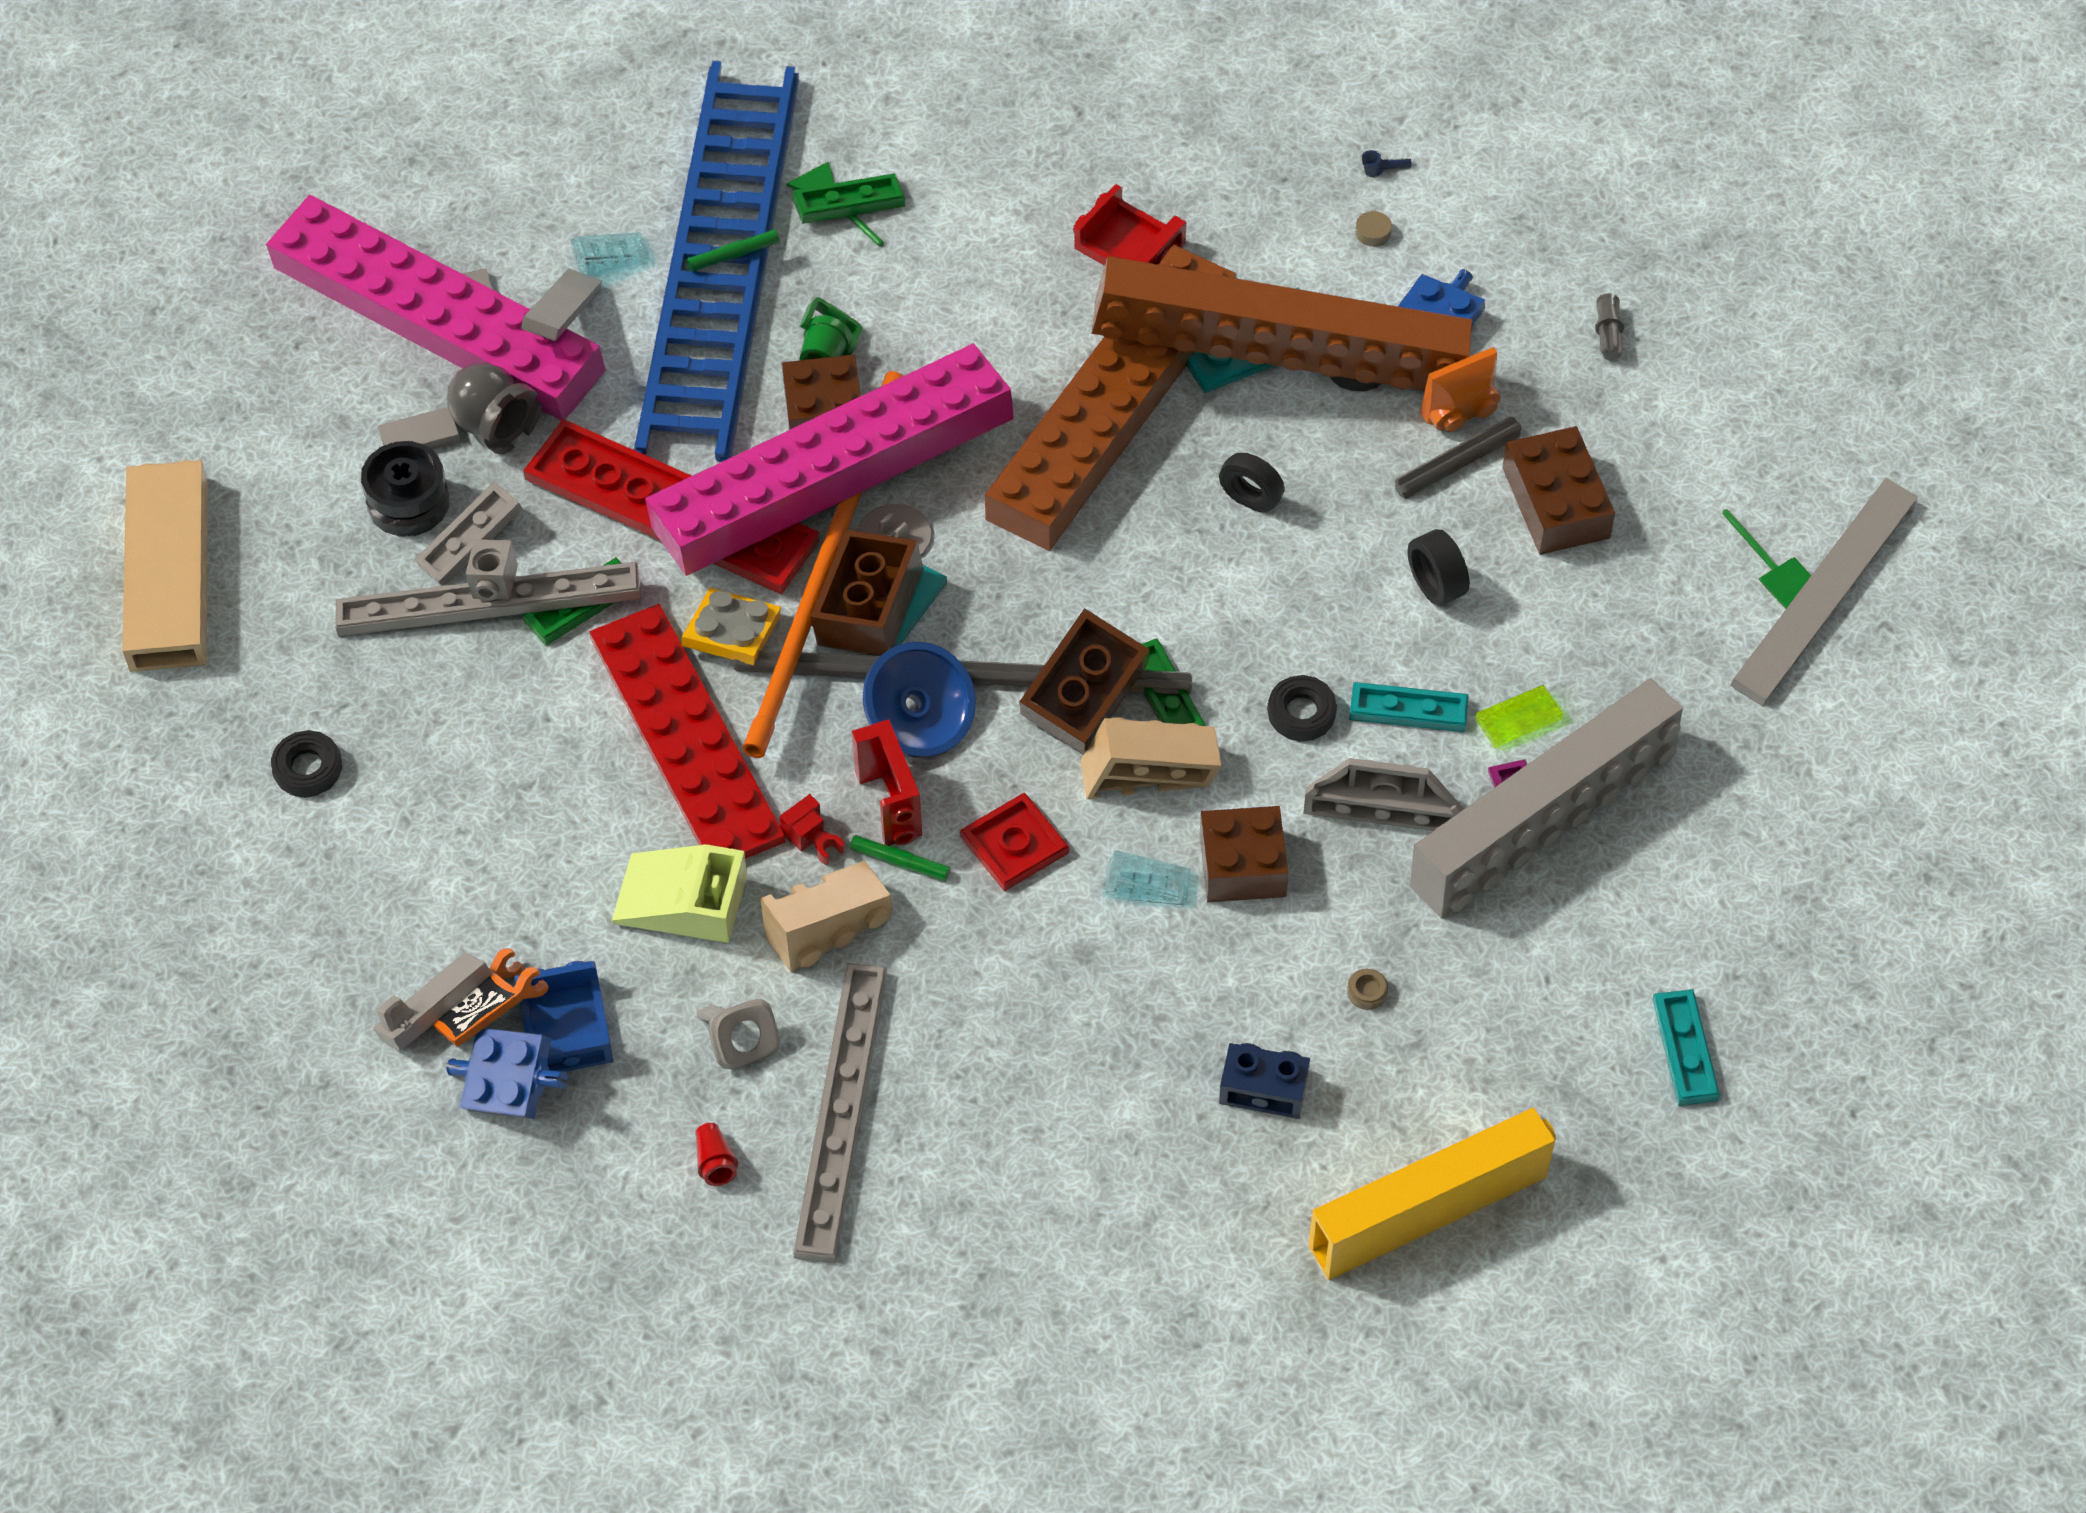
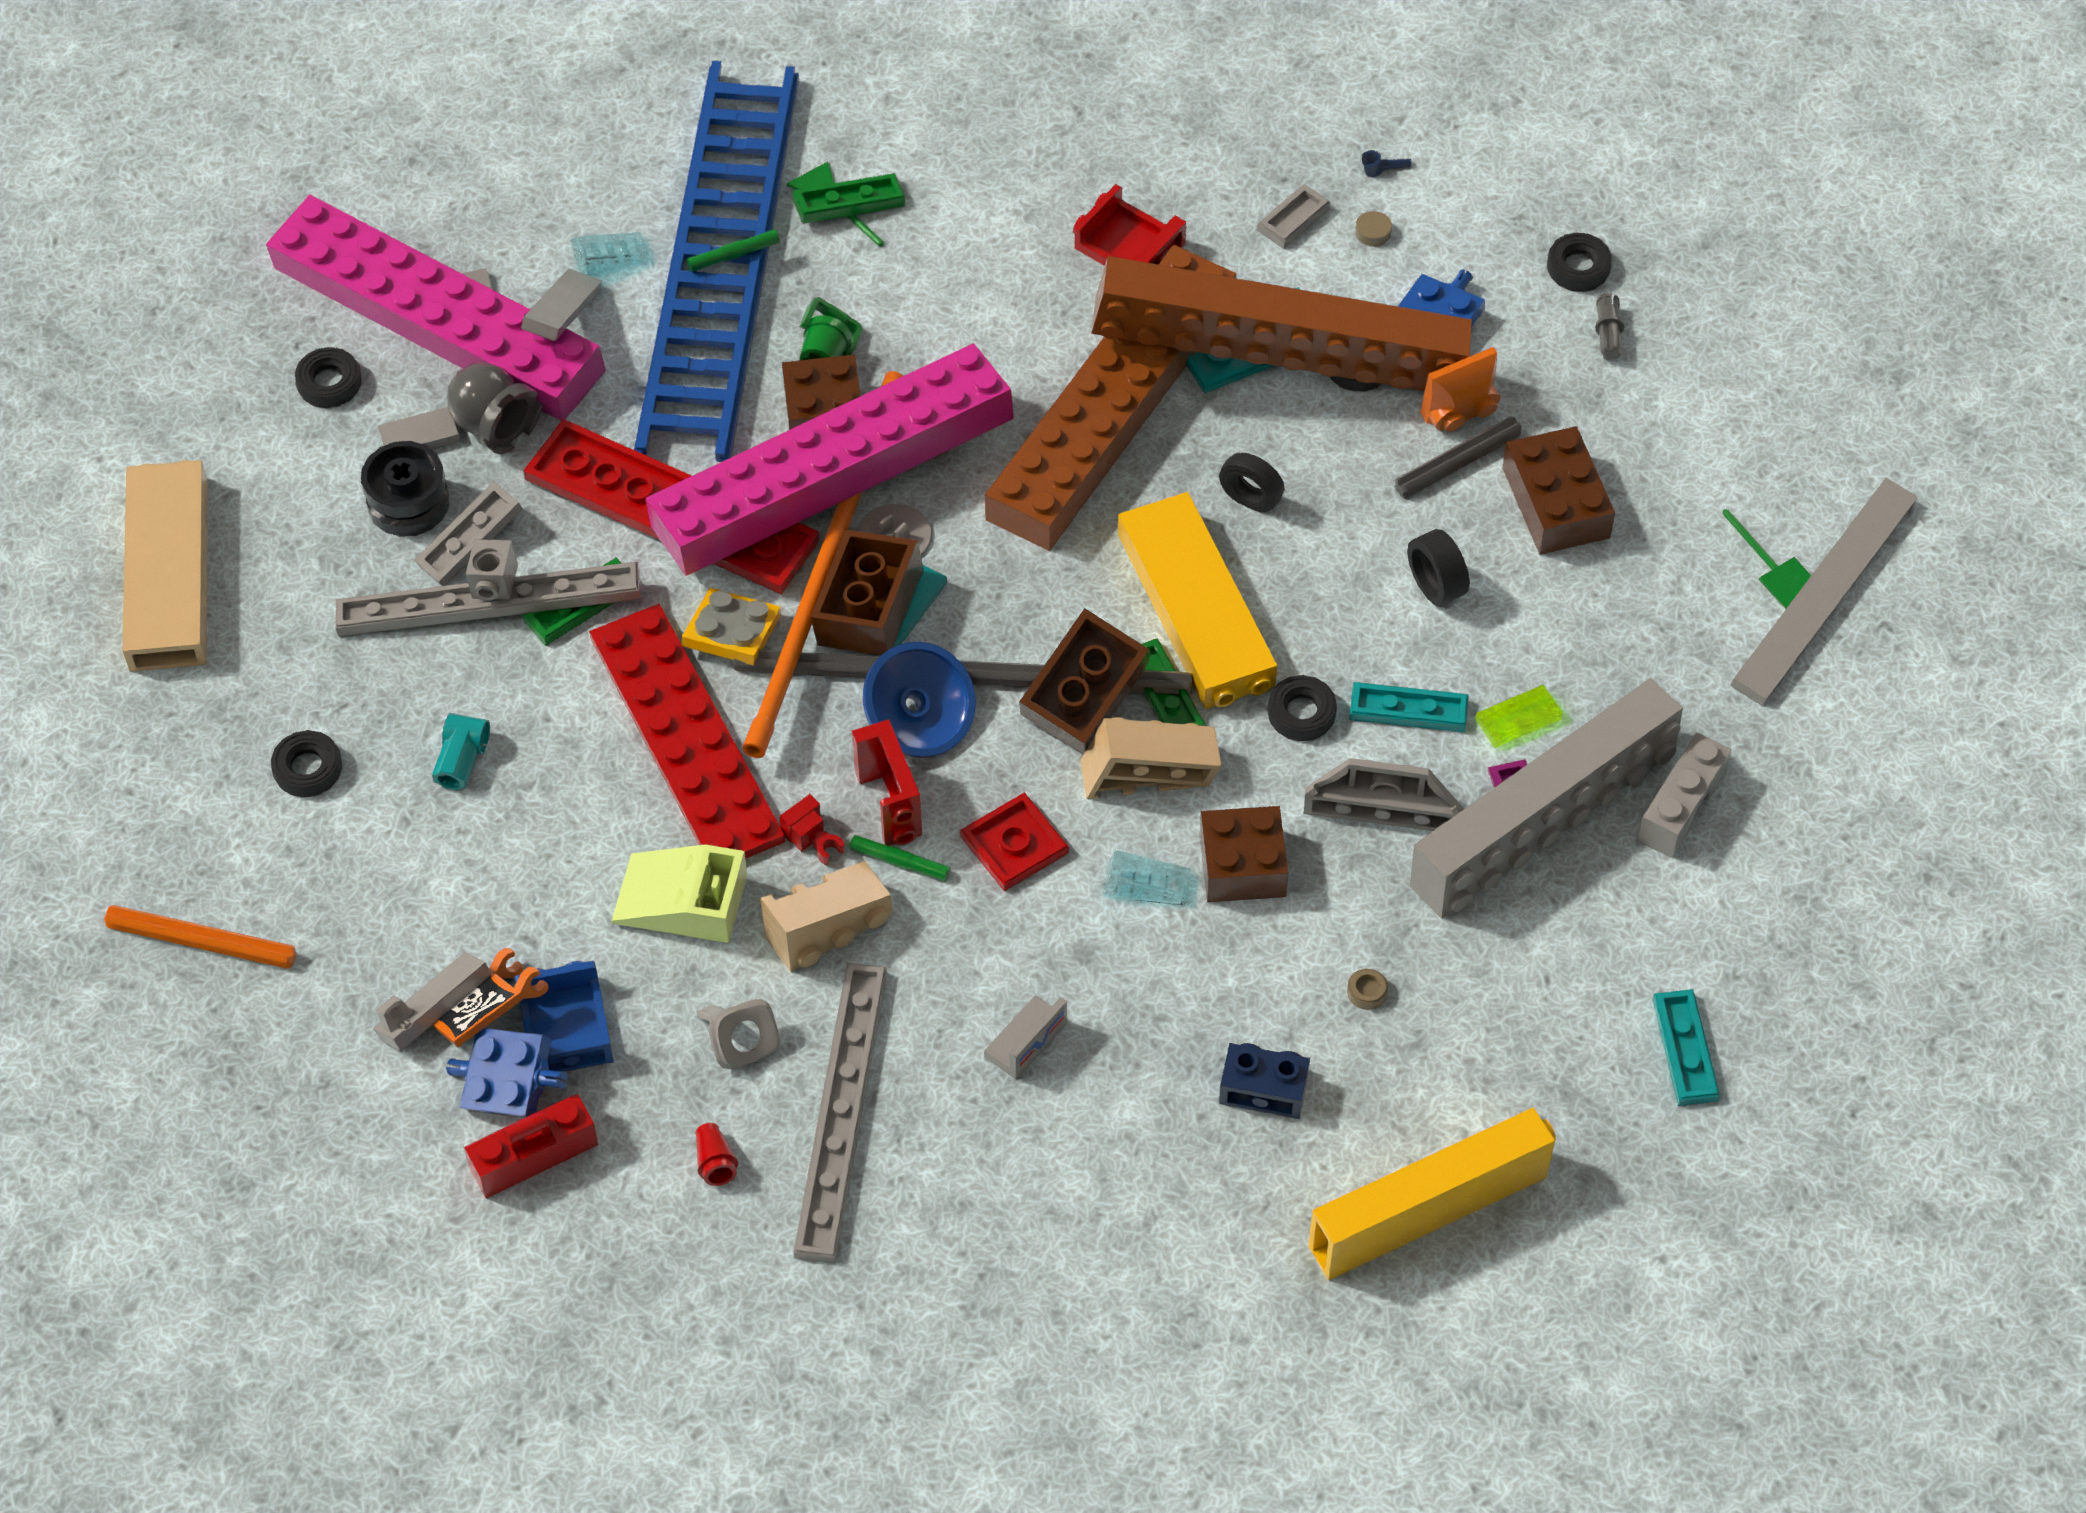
none -> orange axle [104,905,297,969]
none -> black tyre [295,347,362,408]
none -> teal piece [432,713,490,791]
none -> red piece [463,1093,599,1199]
none -> light grey panel [984,995,1067,1079]
none -> yellow brick [1118,492,1277,709]
none -> light grey tile [1257,184,1331,249]
none -> black tyre [1547,232,1612,292]
none -> light grey arch [1637,732,1731,858]

